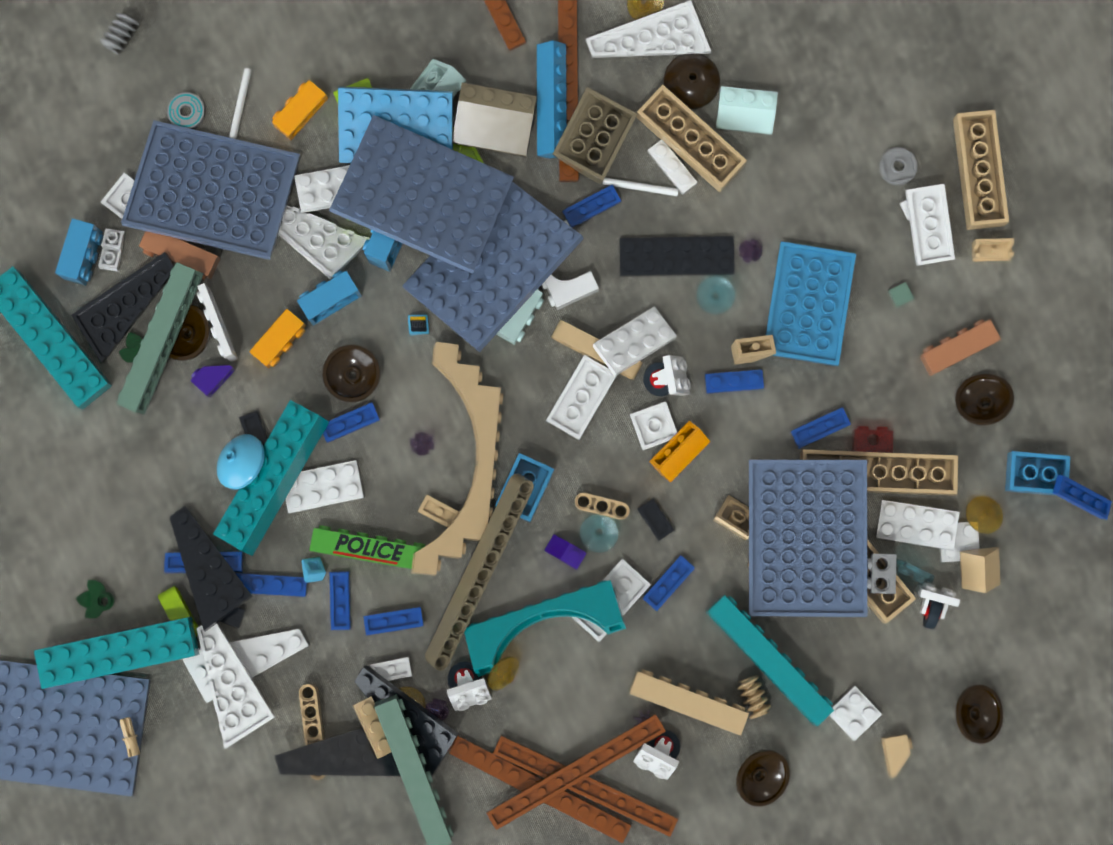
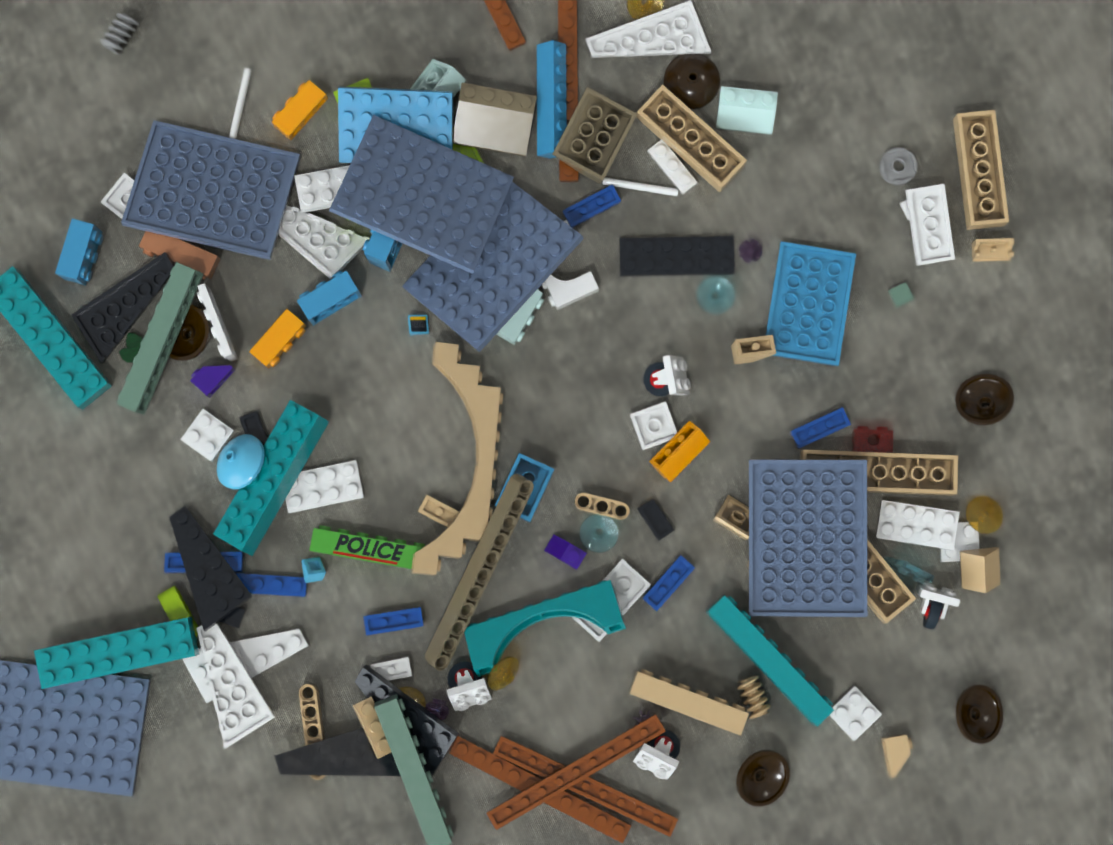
dark green plate [76,580,115,619] -> none
white slope [98,228,125,272] -> none
tan axle [120,717,141,757] -> none
light grey tile [167,92,205,129] -> none
dark brown dish [322,345,380,402] -> none
blue plate [323,403,380,443] -> none
blue tile [329,572,351,630] -> none
clear purple gear [410,432,434,456] -> none
white plate [546,355,616,440] -> none
tan beam [551,320,643,380] -> none
white plate [593,306,677,376] -> none
blue plate [705,370,764,394] -> none
light grey brick [867,554,897,594] -> none
nougat brick [919,319,1001,376] -> none
dark azure brick [1005,451,1070,496] -> none
blue plate [1053,475,1112,520] -> none
none -> white plate [180,409,235,462]

